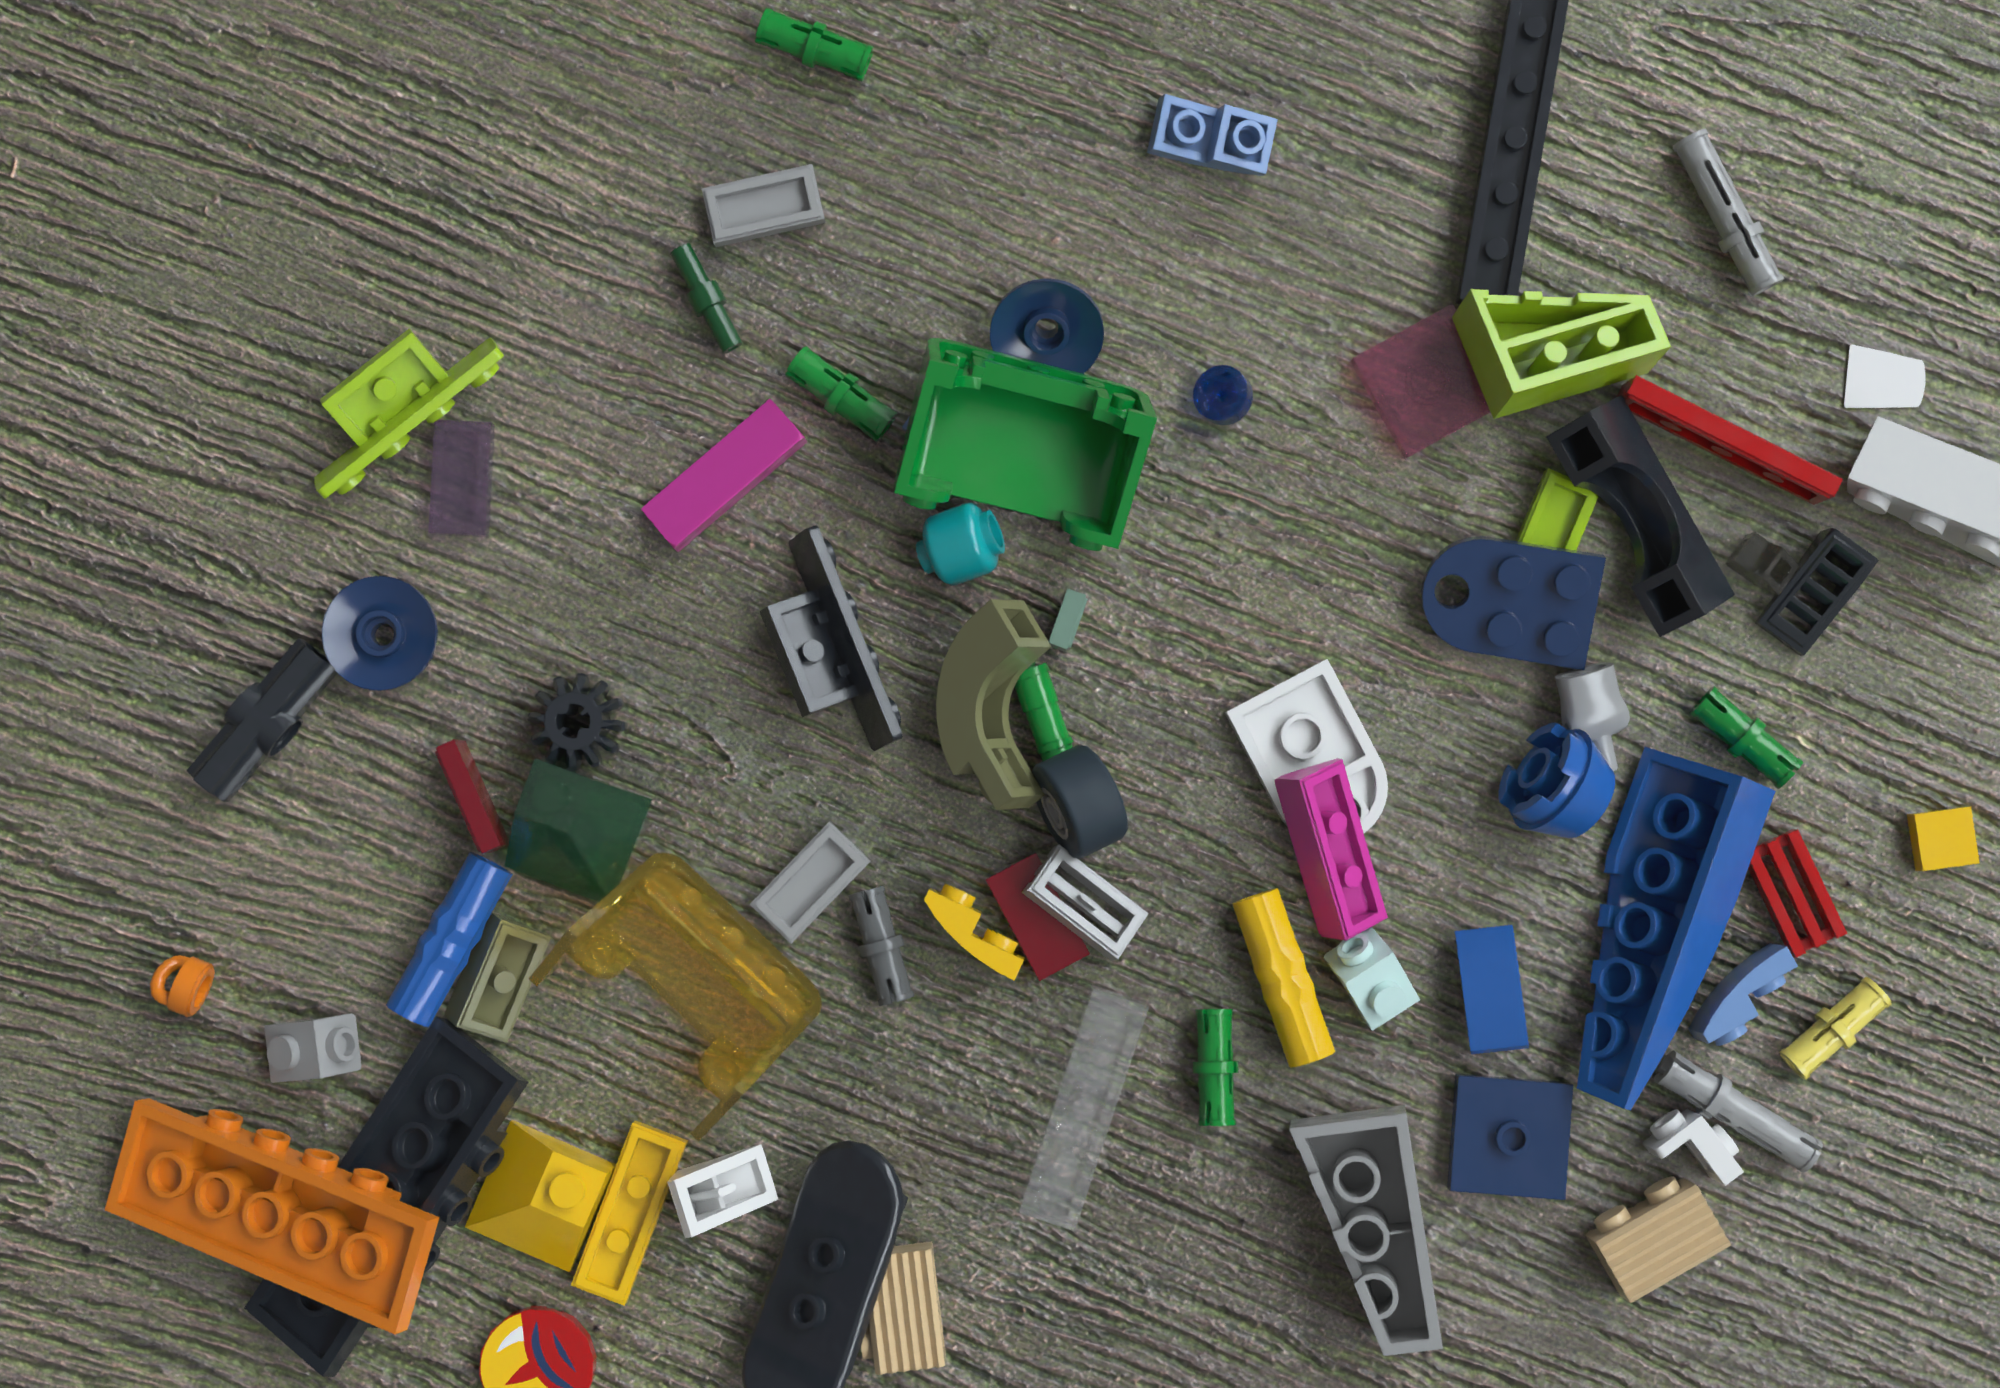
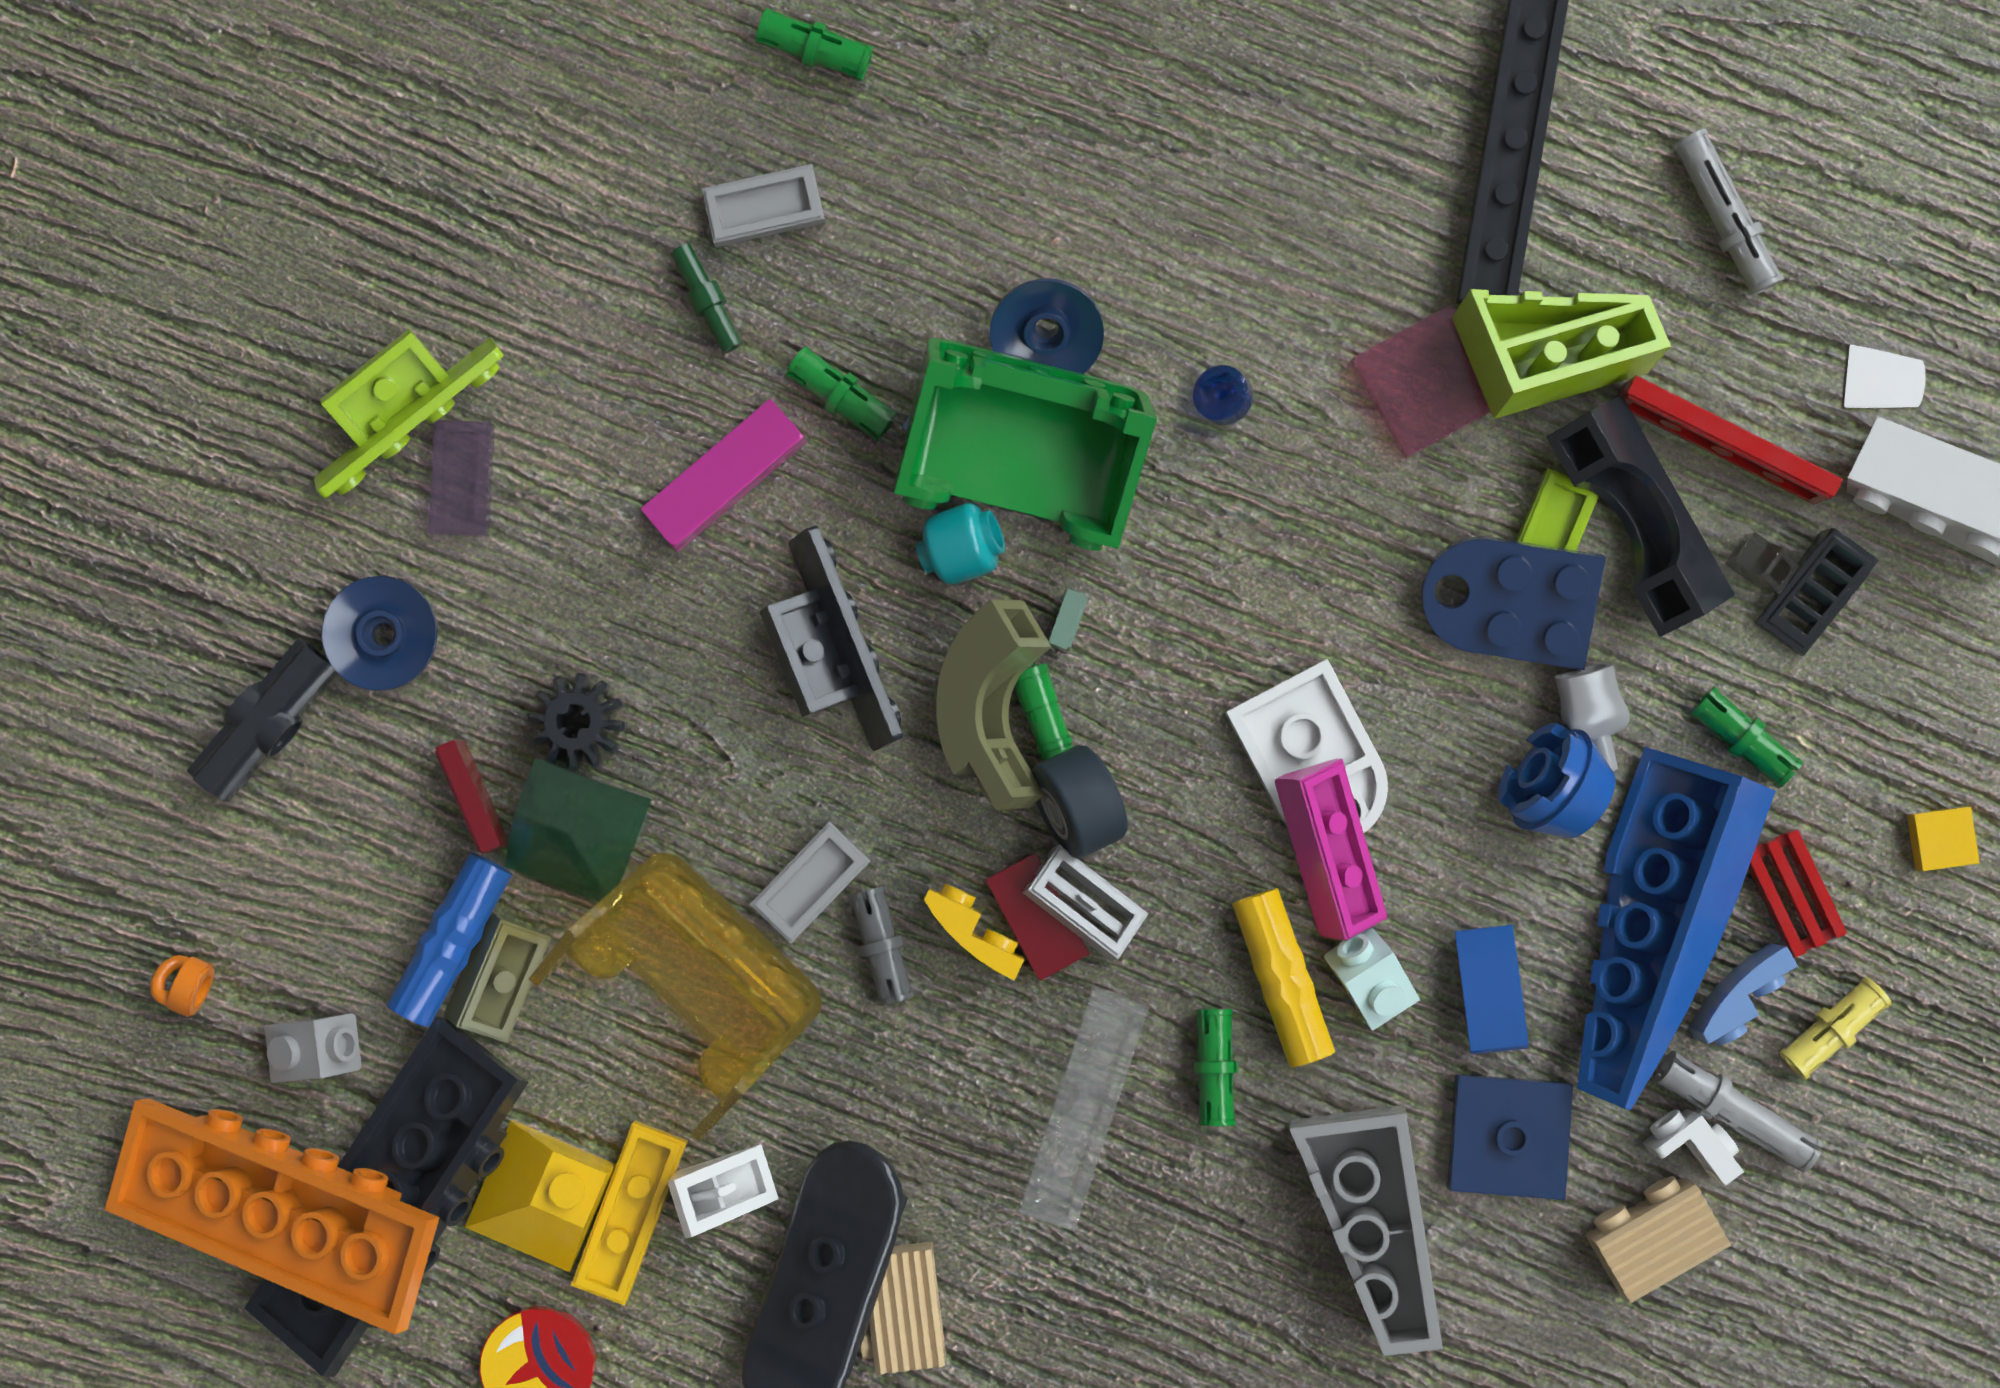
medium blue slope [1147,94,1278,176] -> none

